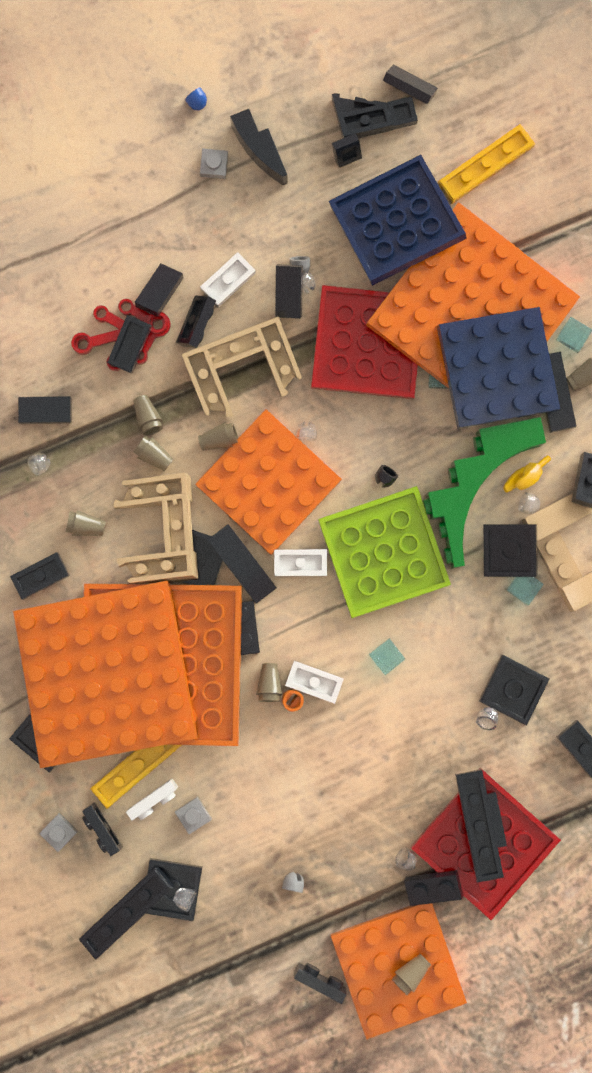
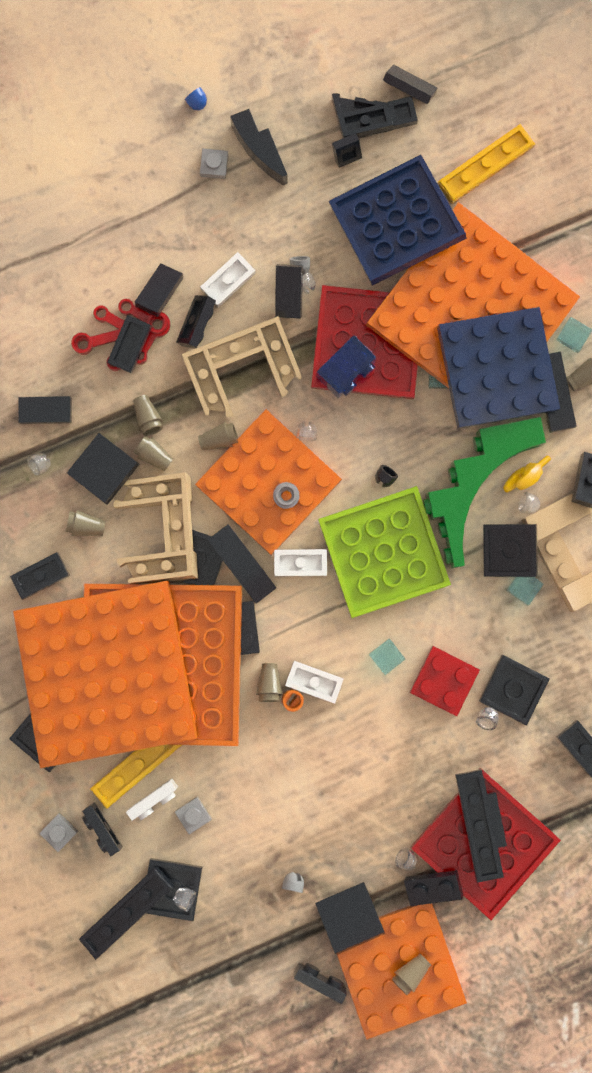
none -> black tile [67,433,140,505]
none -> light grey plate [273,482,299,509]
none -> black tile [315,882,385,955]
none -> clear blue brick [316,335,376,398]
none -> red plate [409,646,480,716]

